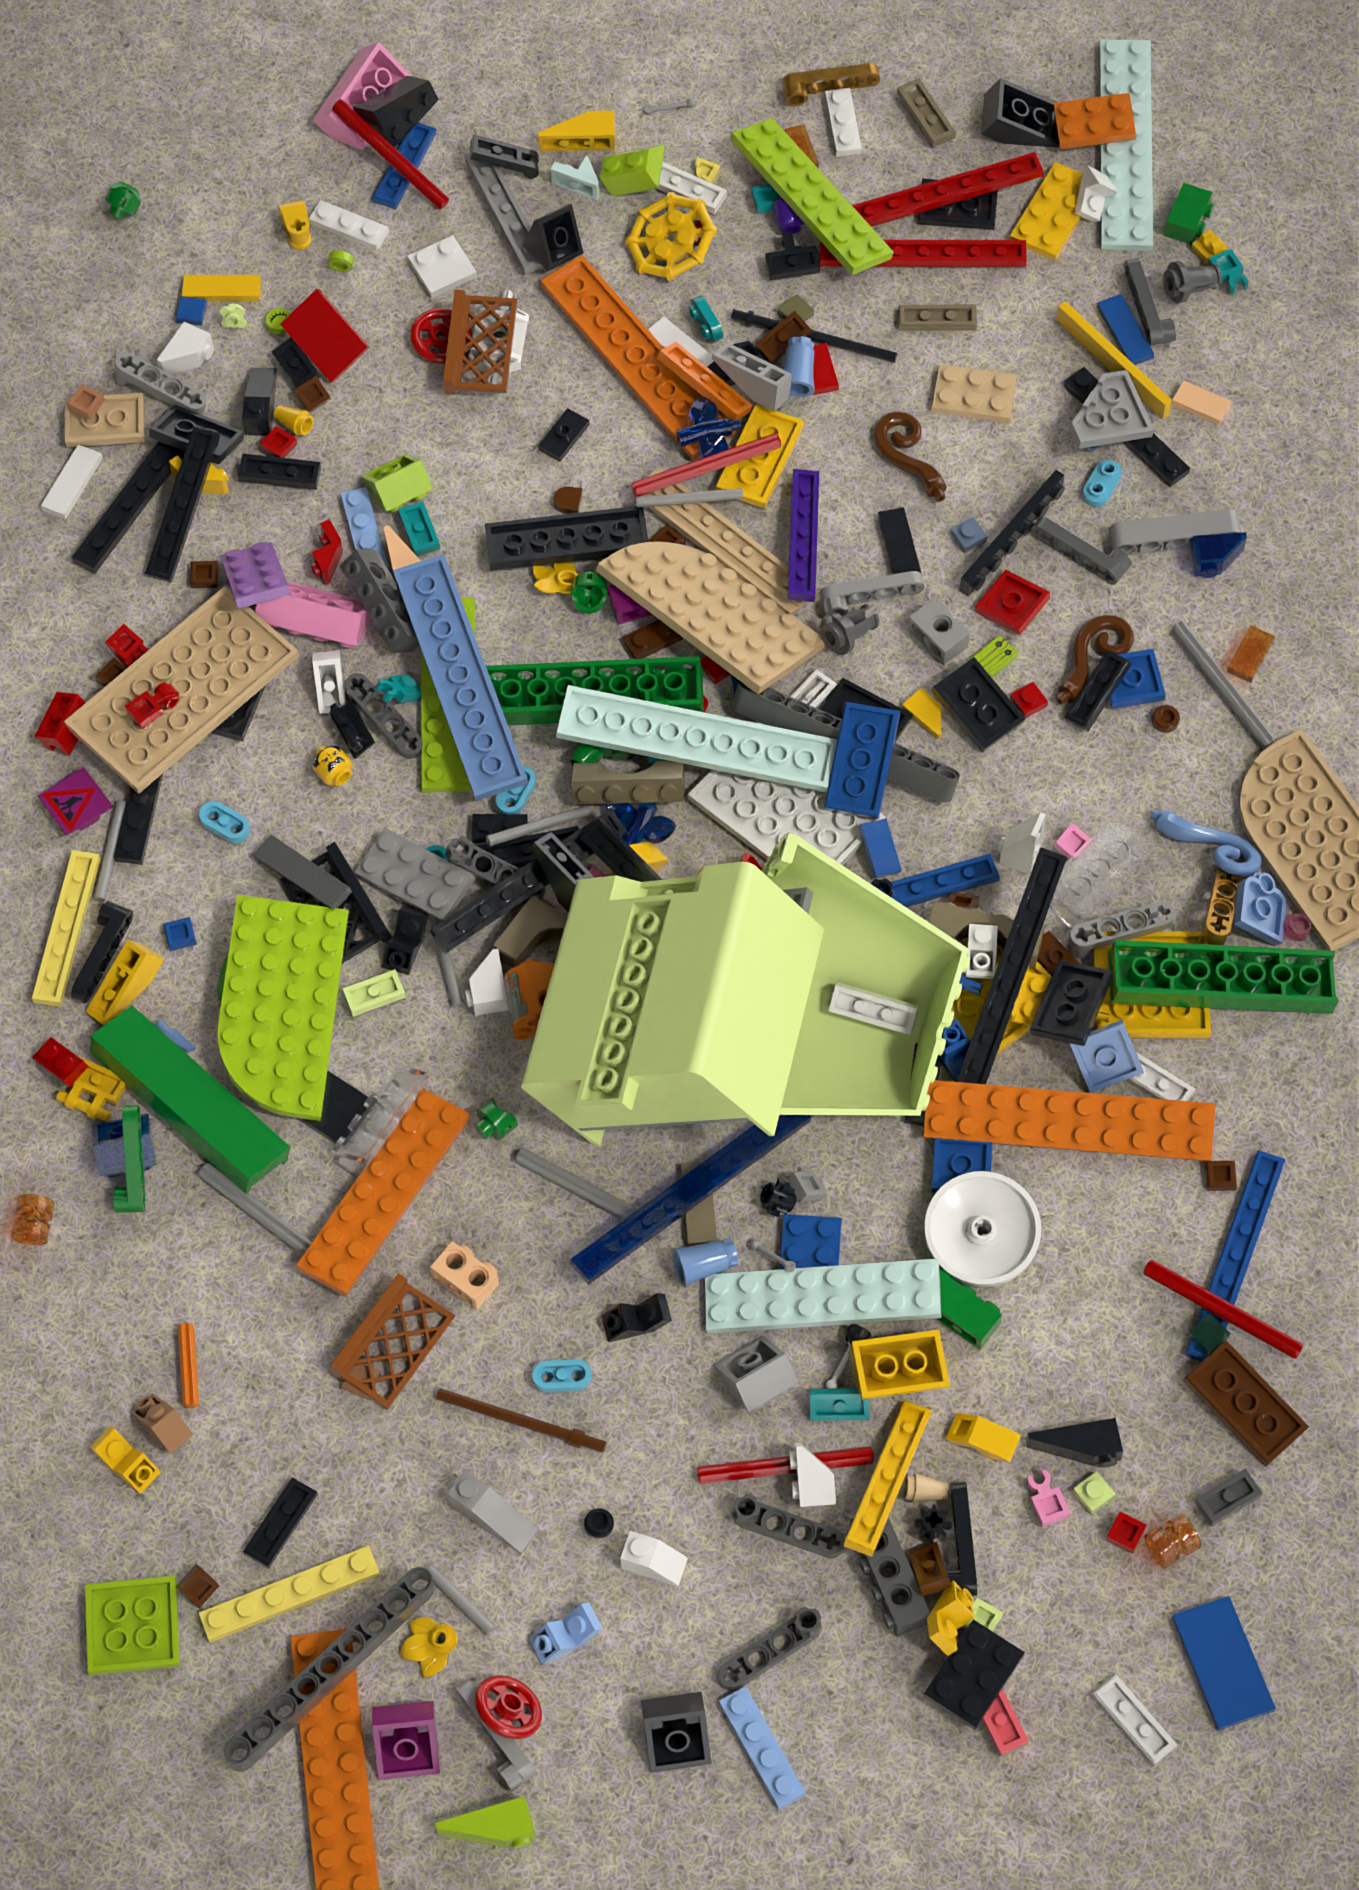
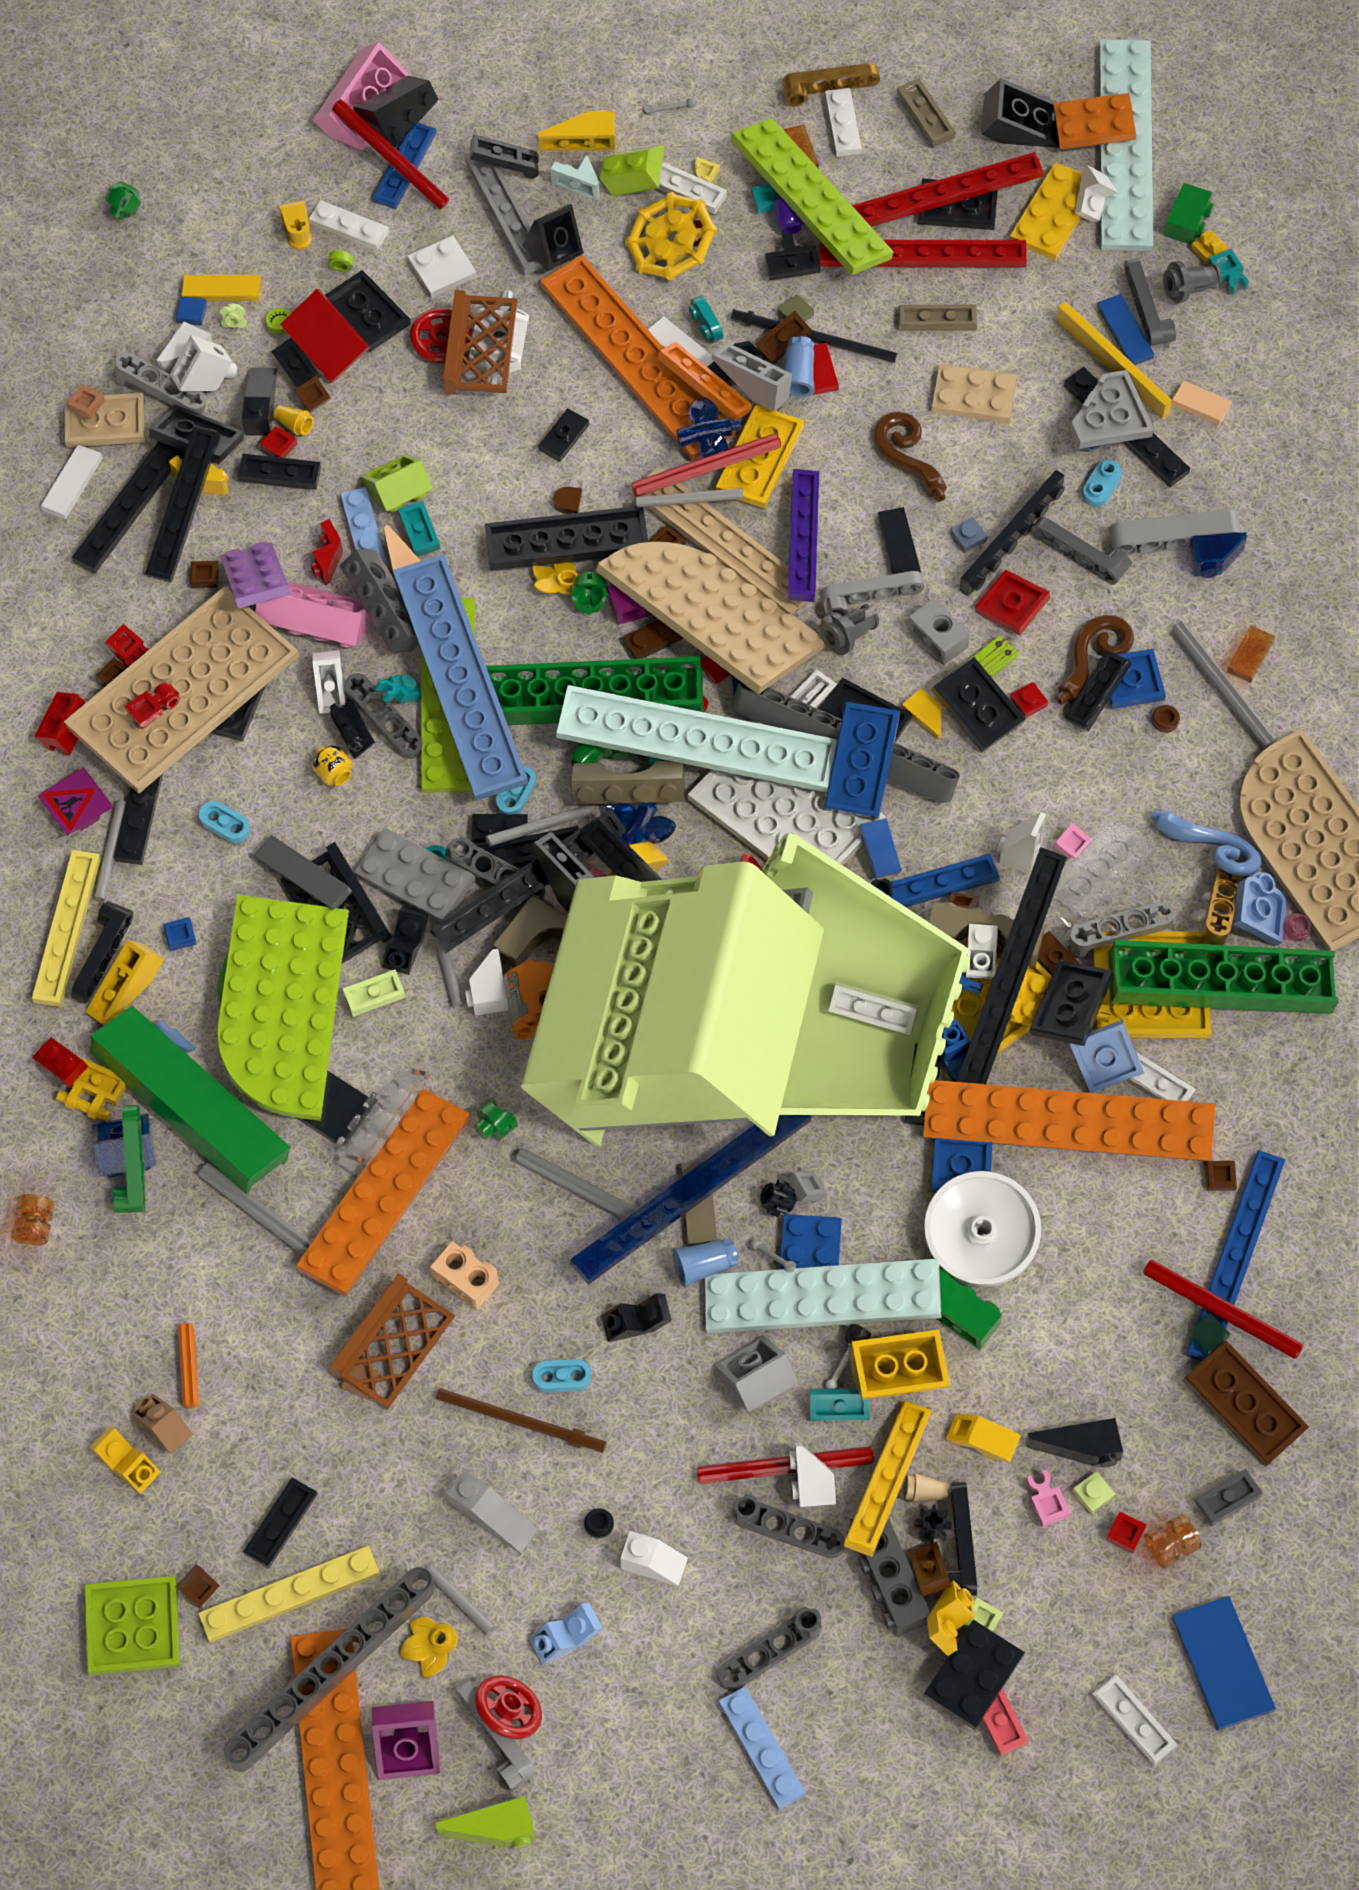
black slope [641,1692,712,1773] -> none
none -> white torso [170,335,237,391]
none -> black plate [325,270,411,352]

